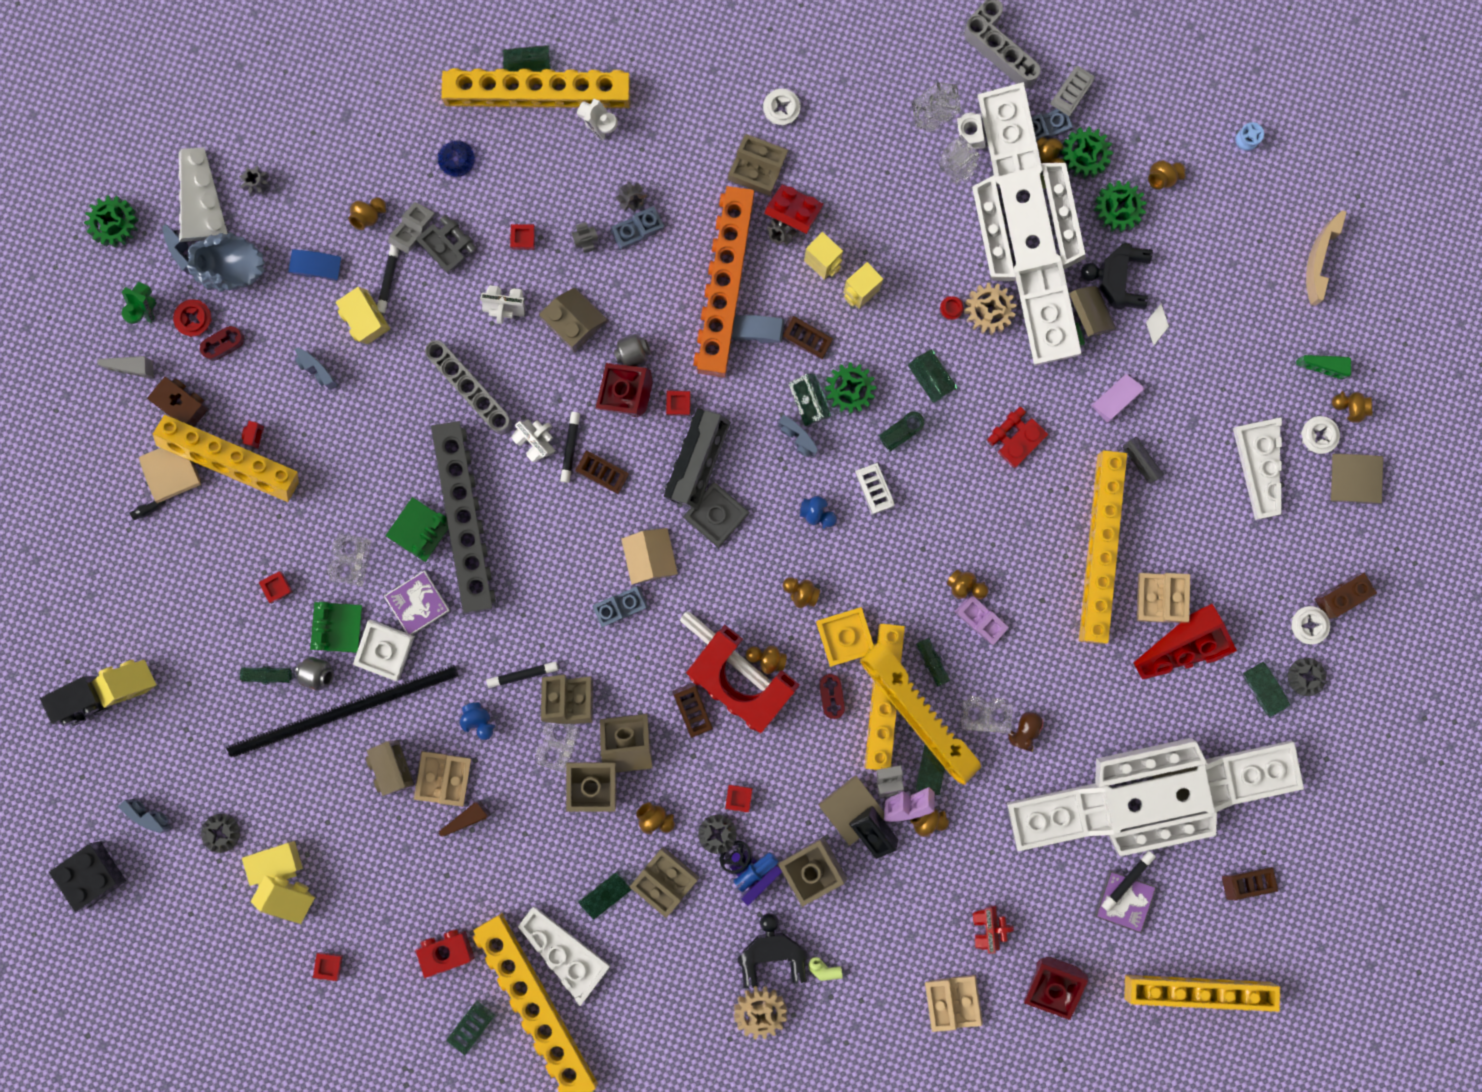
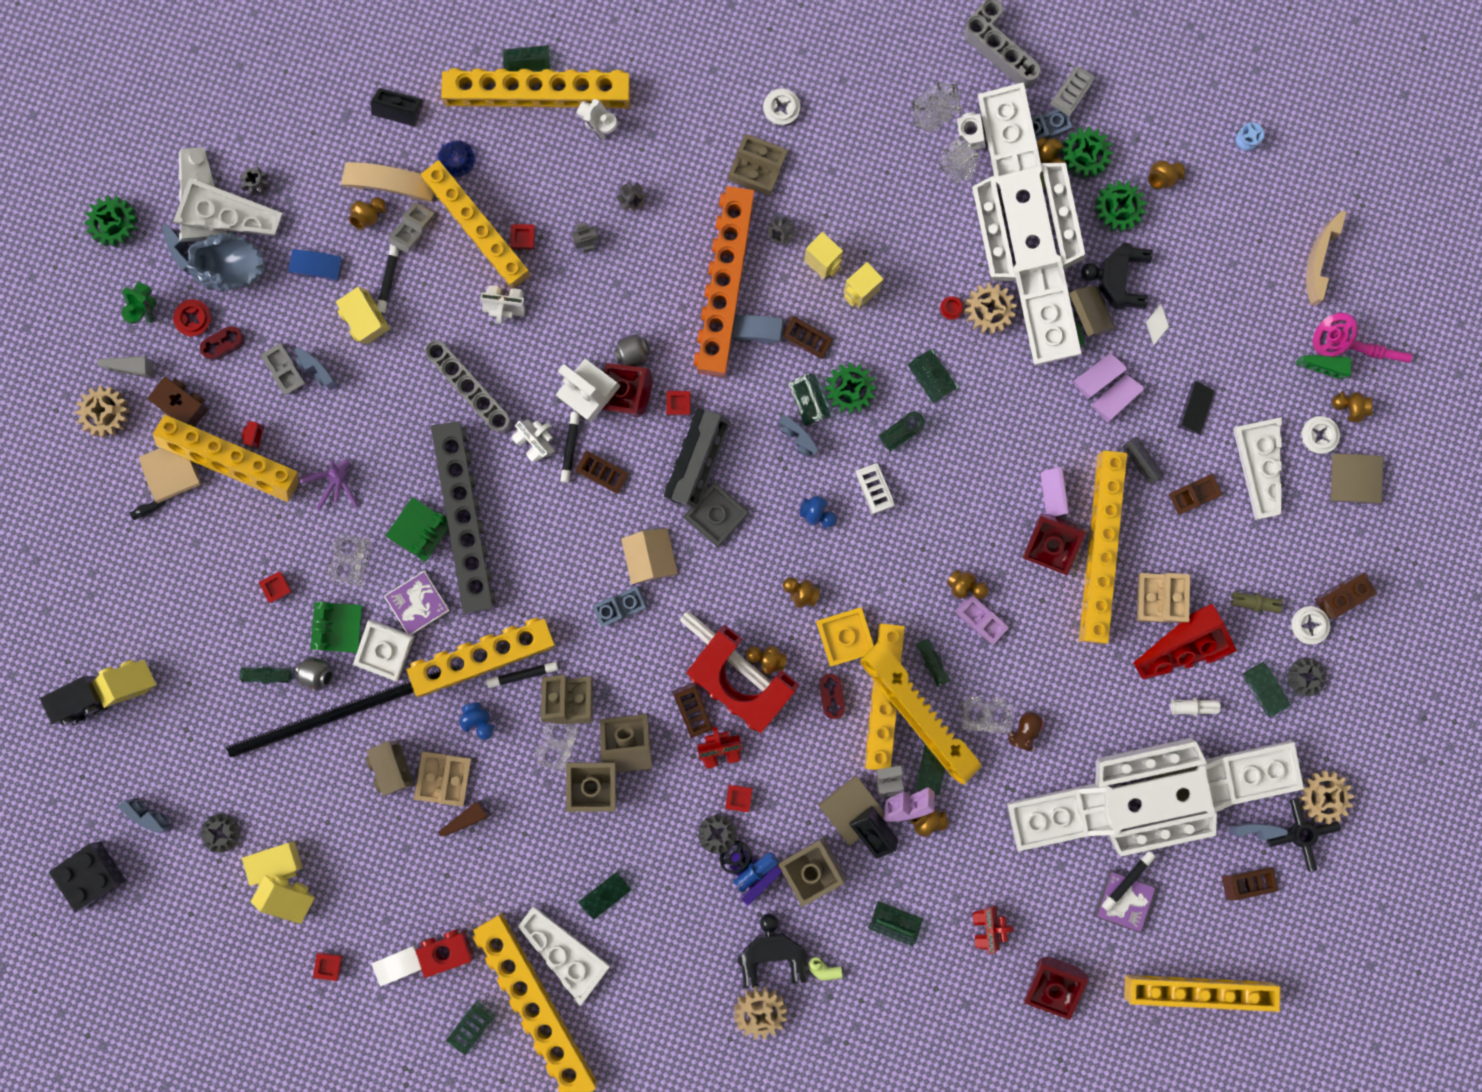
dark grey plate [416,214,478,275] -> none
dark tan slope [539,287,608,353] -> none
sand blue slope [610,206,664,250] -> none
dark tan slope [629,847,700,918] -> none
pearl gold animal [636,802,675,834] -> none
red plate [764,184,824,234] -> none
tan slope [925,975,983,1032] -> none
red plate [987,407,1048,468] -> none
none -> tan gear [75,386,130,438]
none -> white wing [173,178,282,236]
none -> light grey slope [260,343,305,396]
none -> medium lavender plant [300,459,358,510]
none -> tan slope [341,162,434,203]
none -> black slope [370,88,423,127]
none -> white slope [371,945,421,986]
none -> yellow brick [406,617,555,698]
none -> yellow brick [420,160,530,289]
none -> white bracket [556,359,620,423]
none -> red hips [697,726,742,769]
none -> clear green slope [868,901,923,946]
none -> dark red slope [1022,513,1086,575]
none -> lavender slope [1040,467,1069,517]
none -> lavender slope [1073,353,1127,400]
none -> reddish brown slope [1168,474,1223,515]
none -> white axle [1170,698,1221,717]
none -> black slope [1177,381,1214,435]
none -> sand blue slope [1229,823,1288,840]
none -> olive pin [1230,591,1283,614]
none -> black bar [1266,798,1341,872]
none -> tan gear [1298,771,1354,824]
none -> dark pink dish [1313,313,1412,363]

